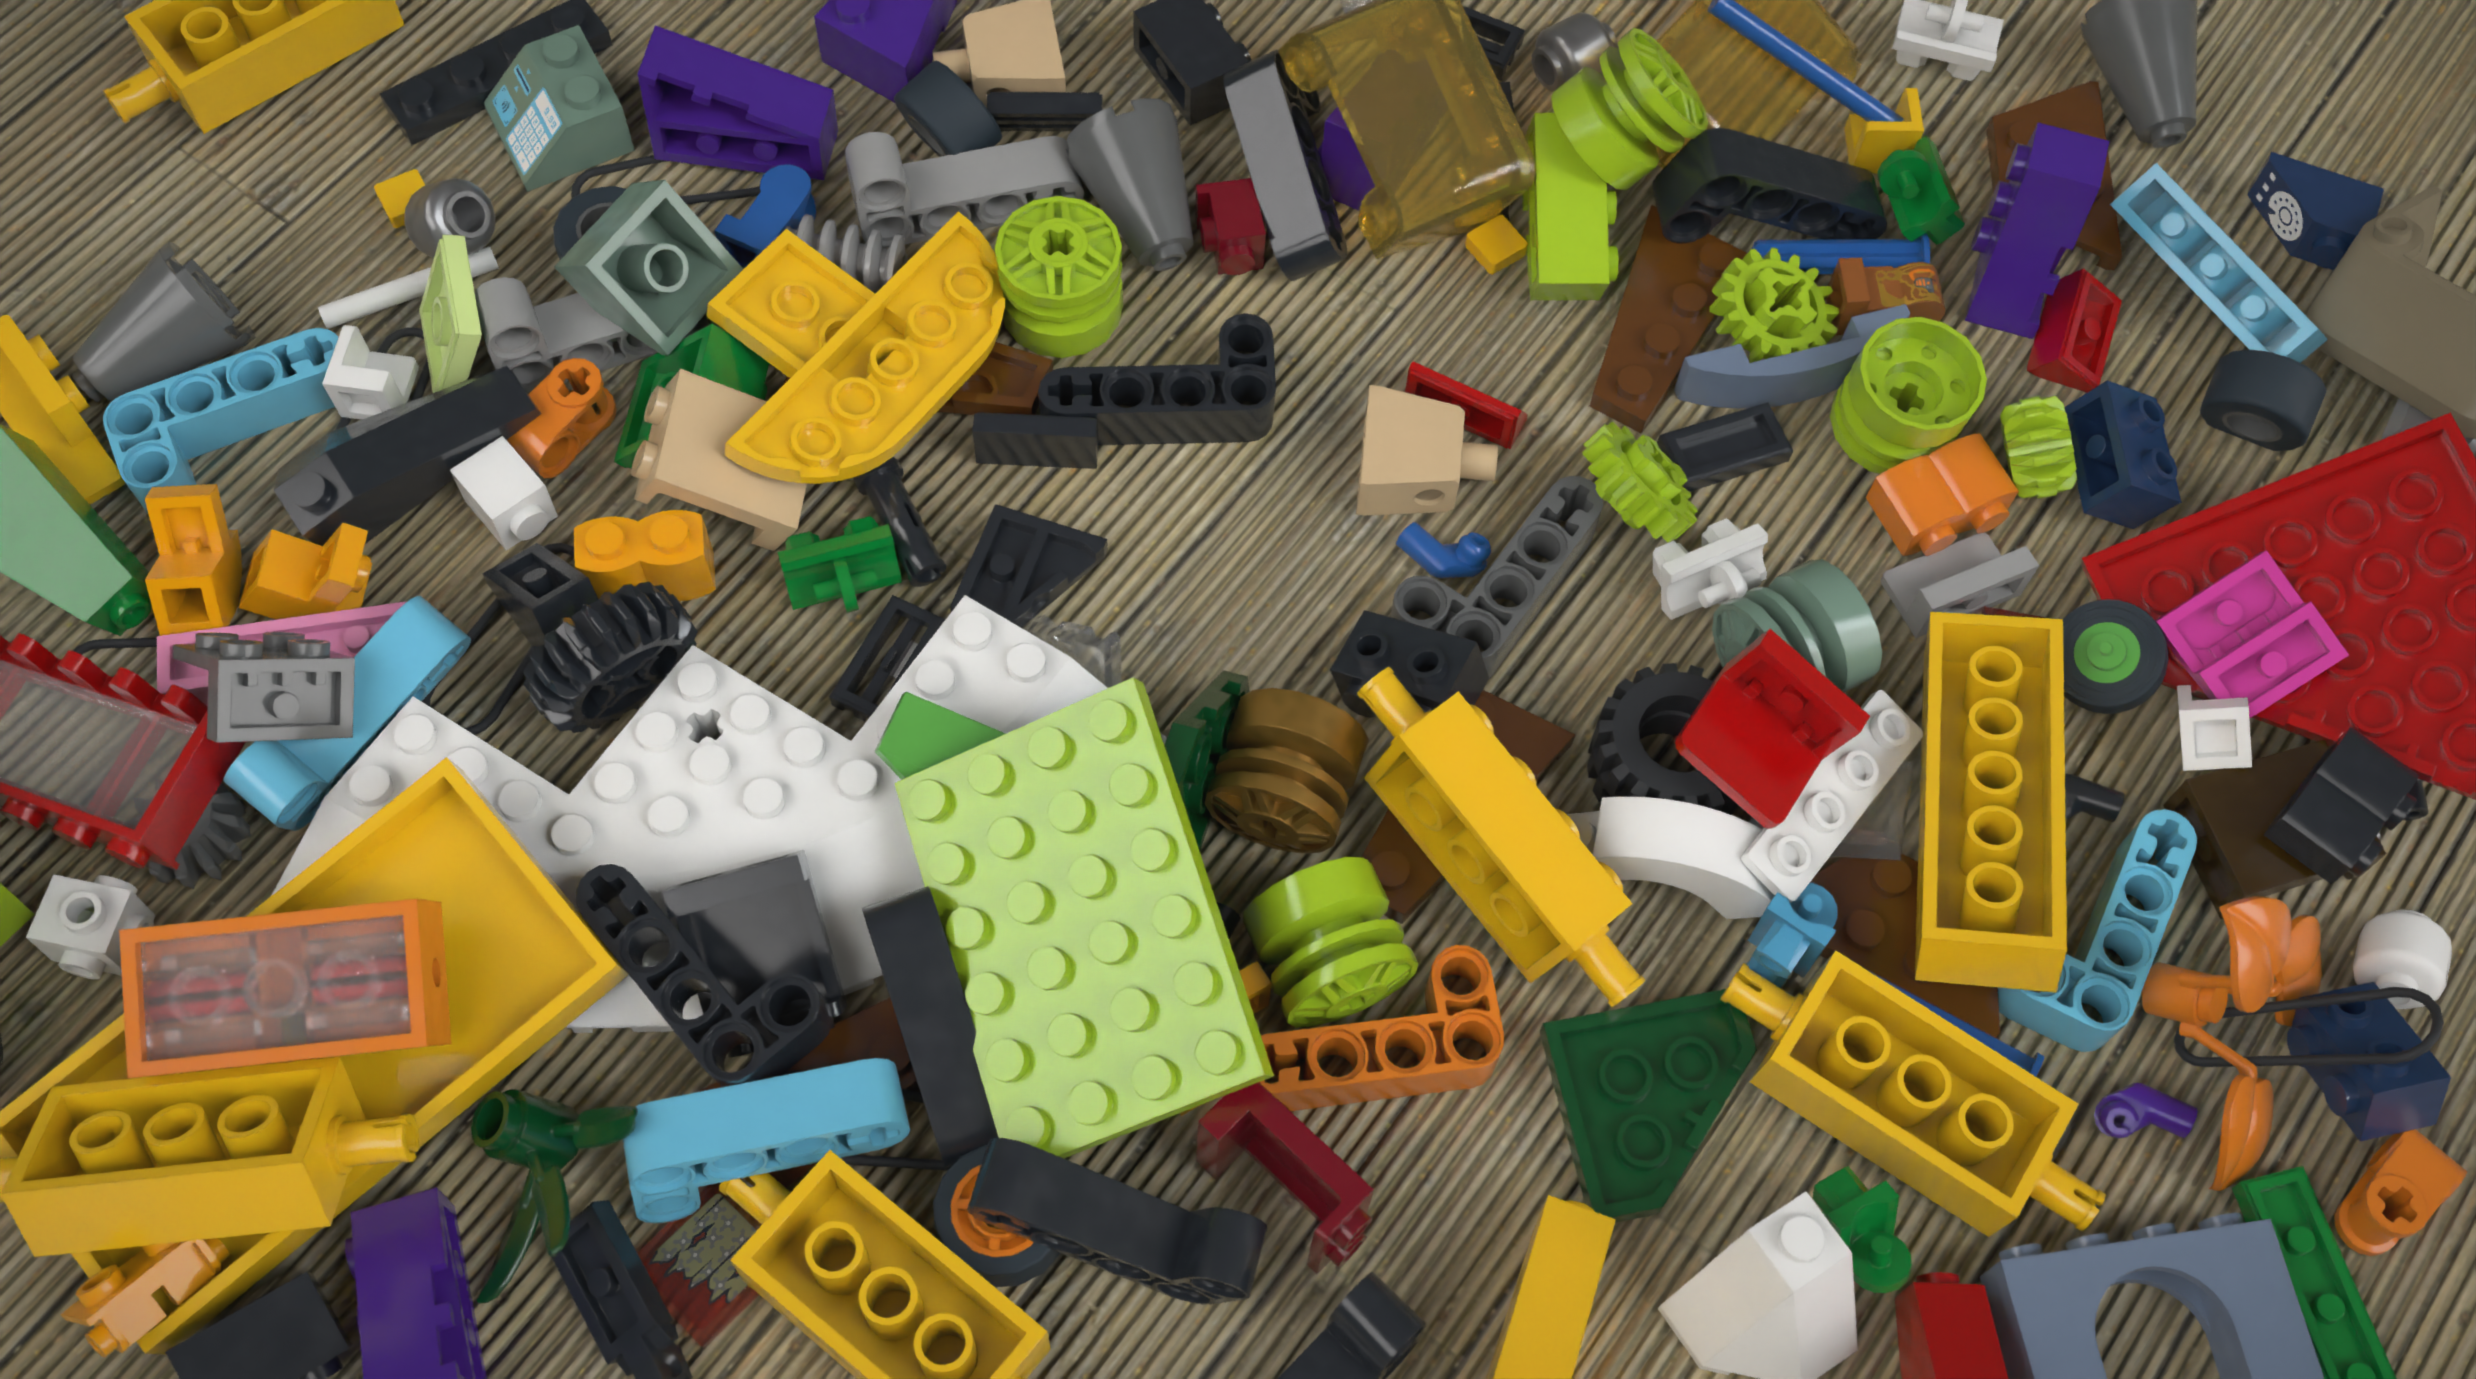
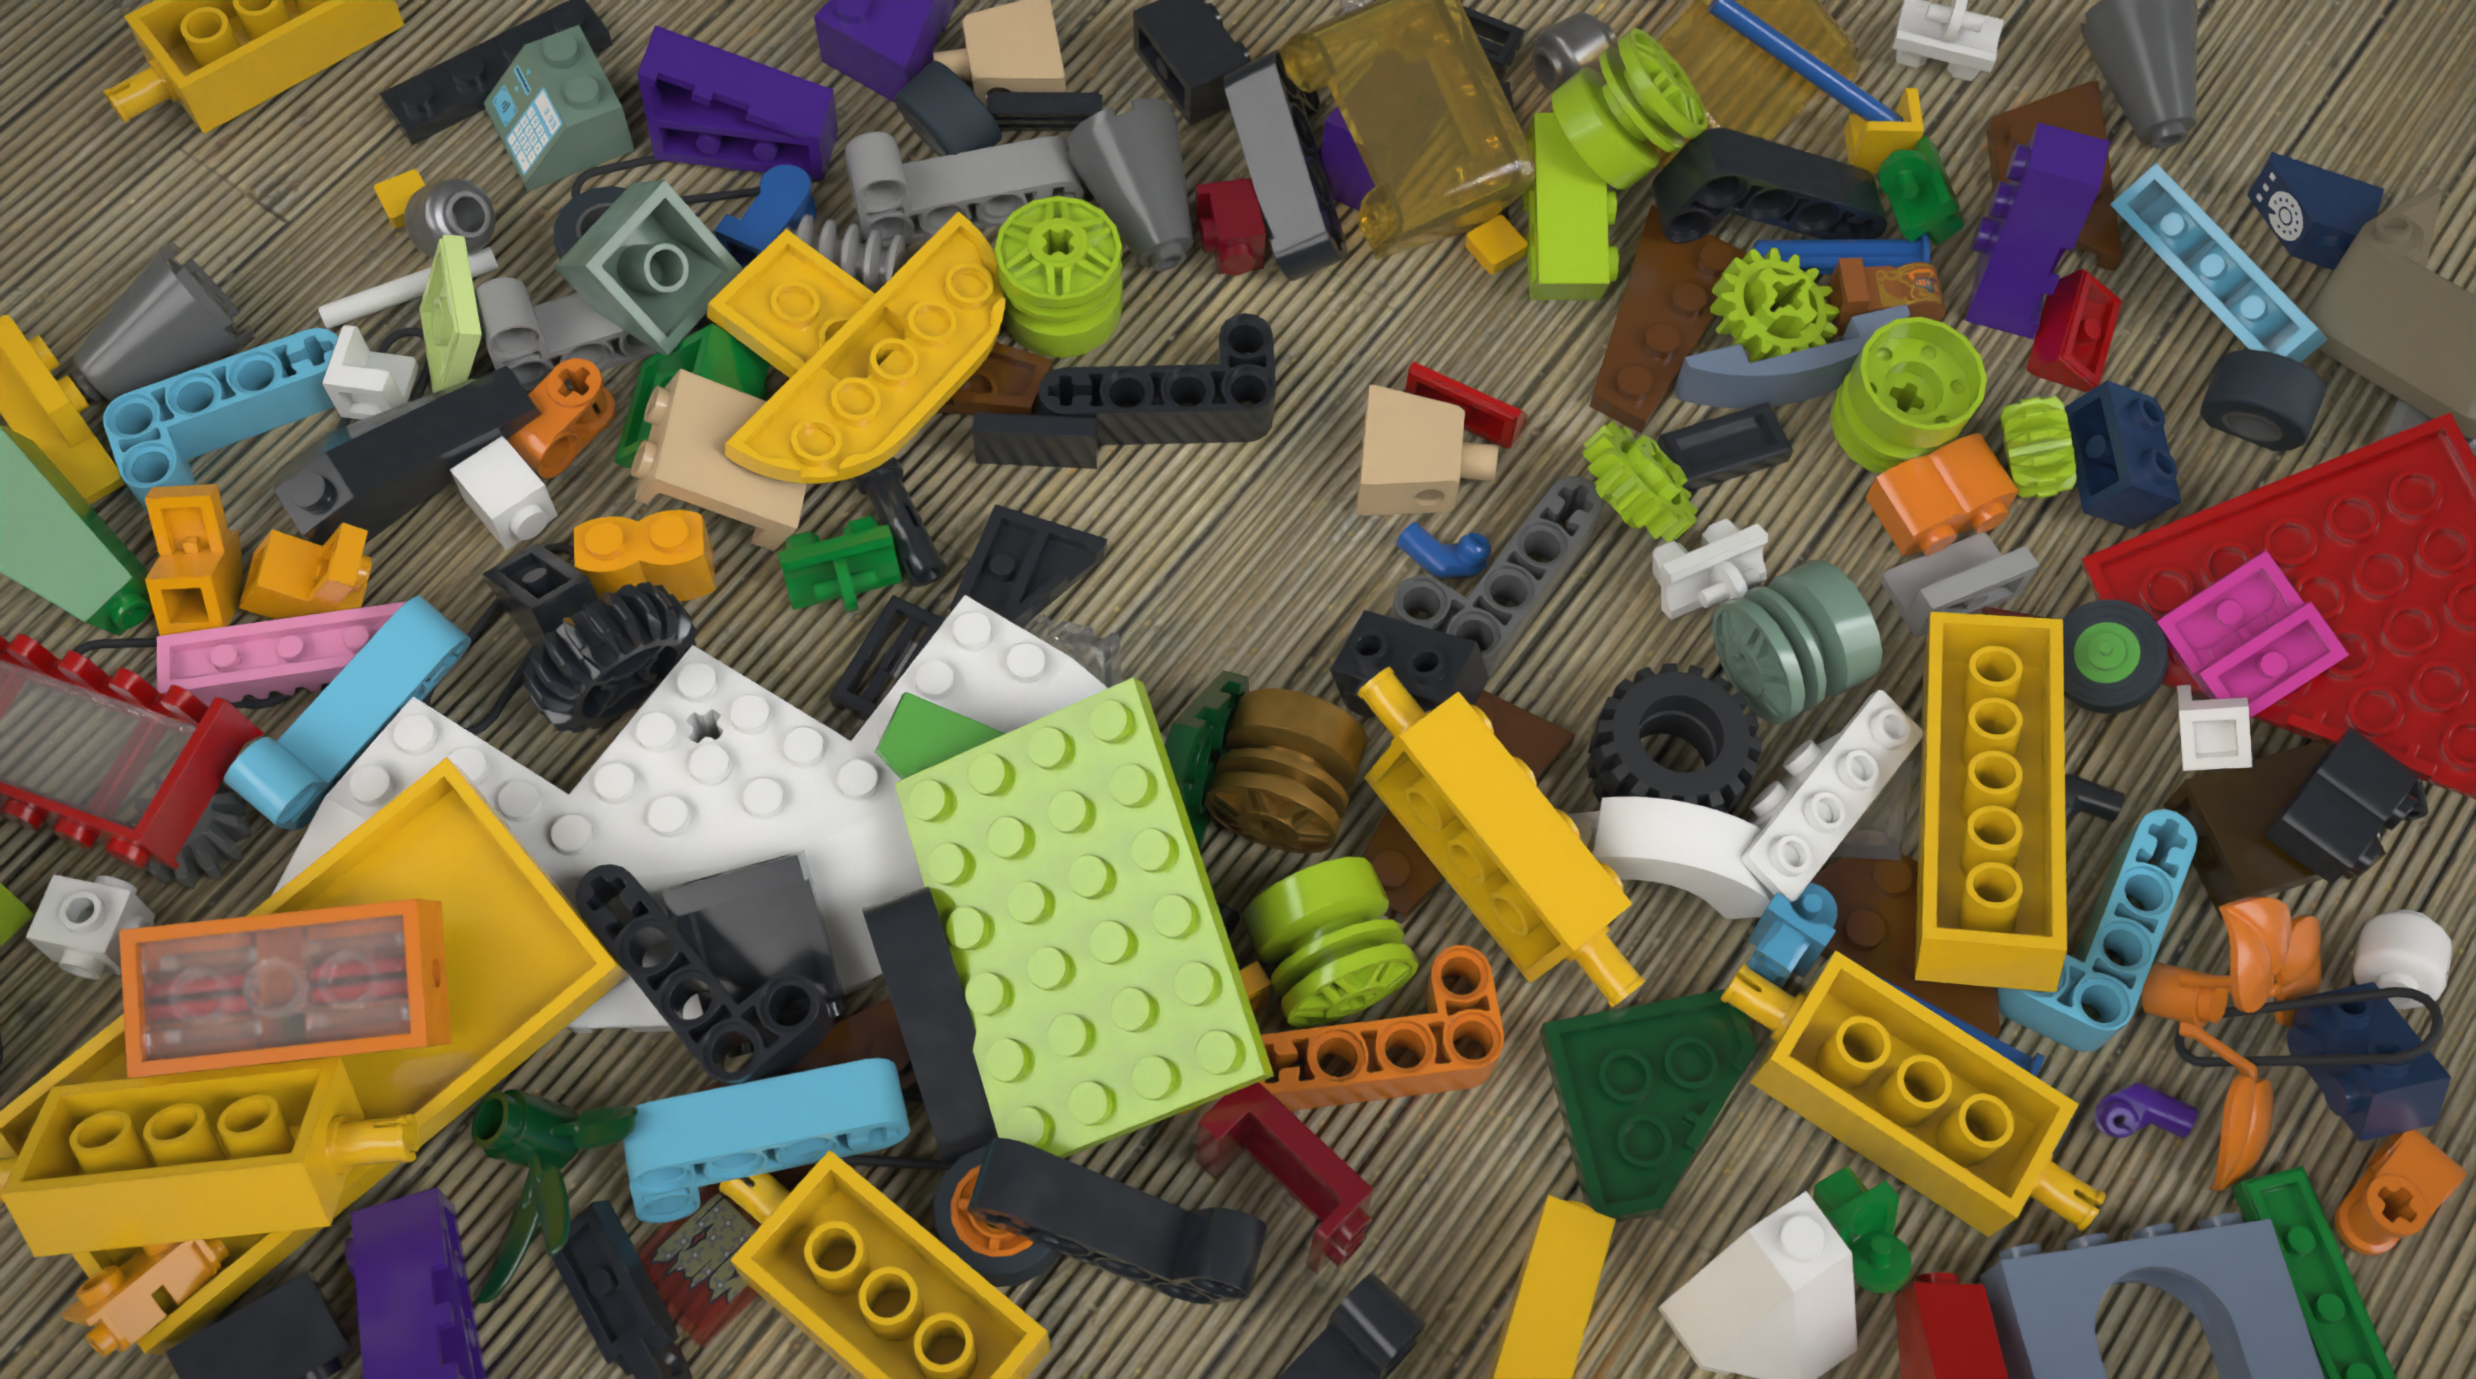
bracket [173,632,355,742] -> none
red bracket [1675,629,1870,829] -> none

